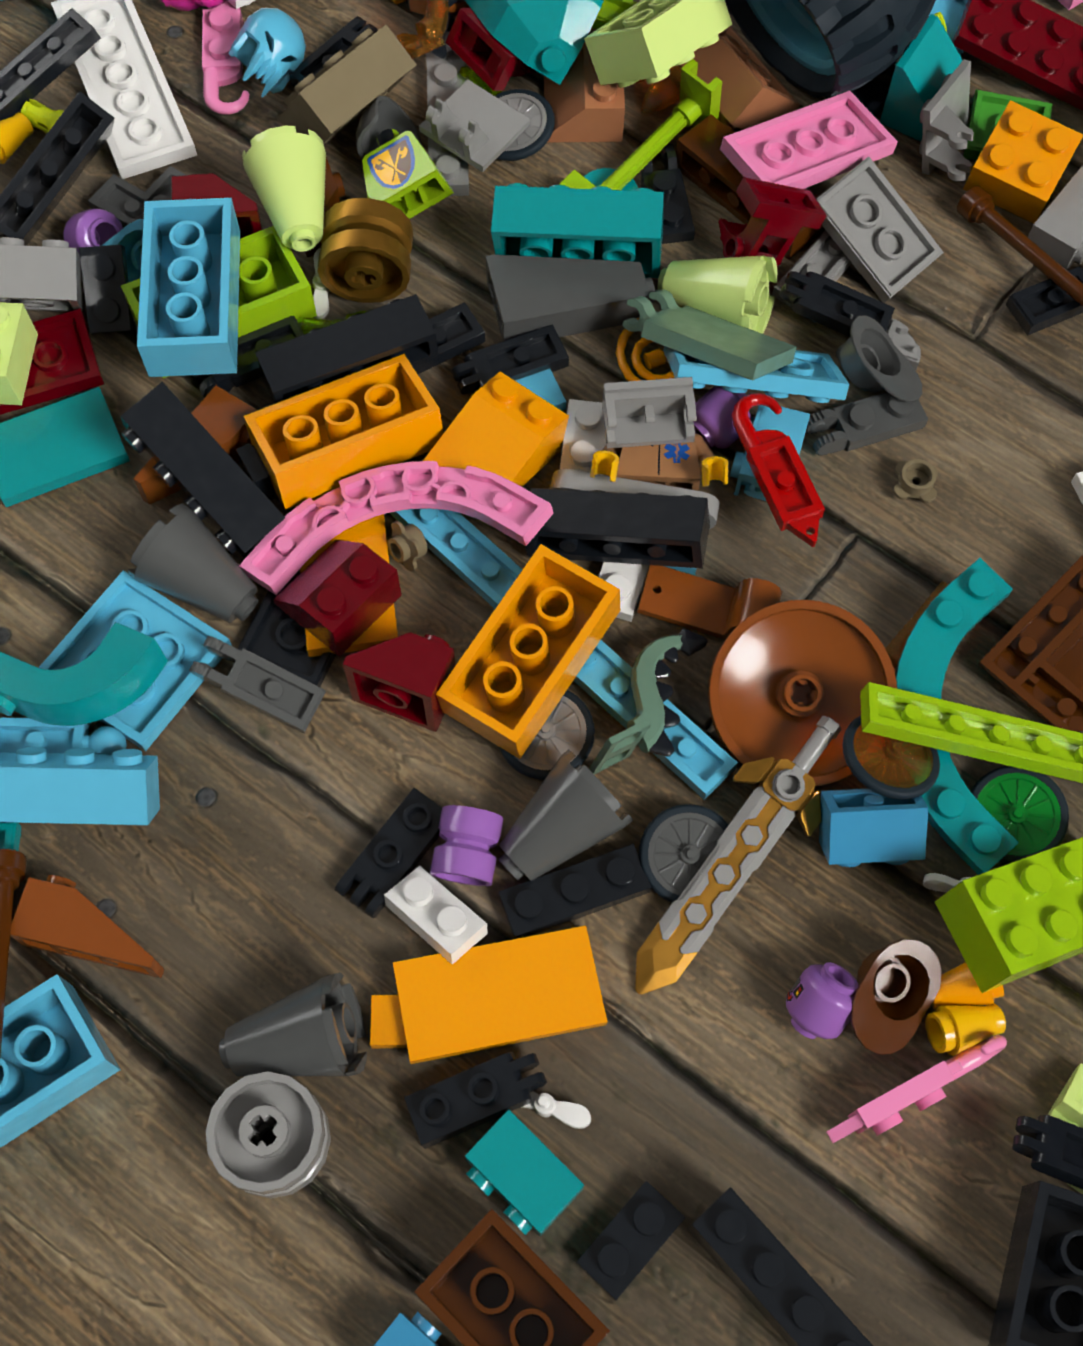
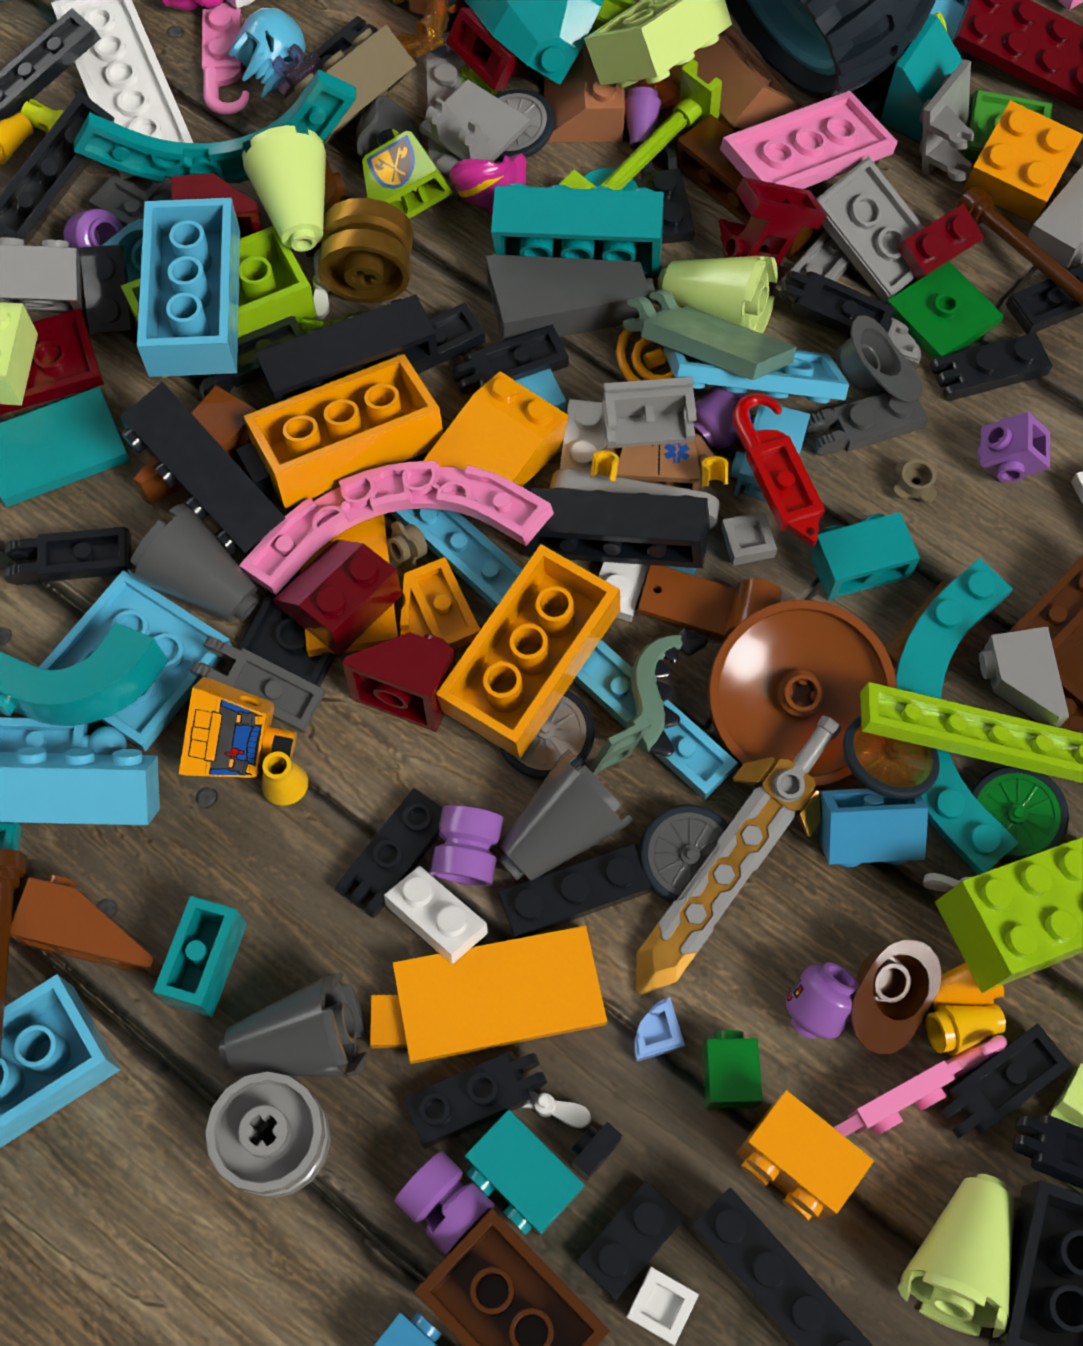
none -> black hinge [4,526,132,585]
none -> teal plate [73,69,356,184]
none -> teal brick [153,896,247,1018]
none -> torso [179,677,297,778]
none -> yellow cone [261,752,308,806]
none -> clear purple tile [272,44,324,99]
none -> medium lavender wheel [394,1151,495,1256]
none -> light orange wing [400,557,480,650]
none -> dark pink hair [449,153,527,218]
none -> black plate [571,1122,623,1181]
none -> medium lavender cone [625,87,662,150]
none -> white plate [626,1267,699,1346]
none -> light blue tile [634,997,685,1062]
none -> green brick [702,1030,763,1109]
none -> light grey plate [721,511,777,566]
none -> light orange brick [735,1090,874,1222]
none -> teal brick [810,512,920,600]
none -> green plate [886,261,1004,360]
none -> dark red plate [896,203,985,281]
none -> yellowish green cone [898,1174,1015,1338]
none -> black hinge [930,332,1053,401]
none -> black hinge [938,1023,1072,1138]
none -> medium lavender brick [977,411,1050,483]
none -> light grey slope [979,626,1069,728]

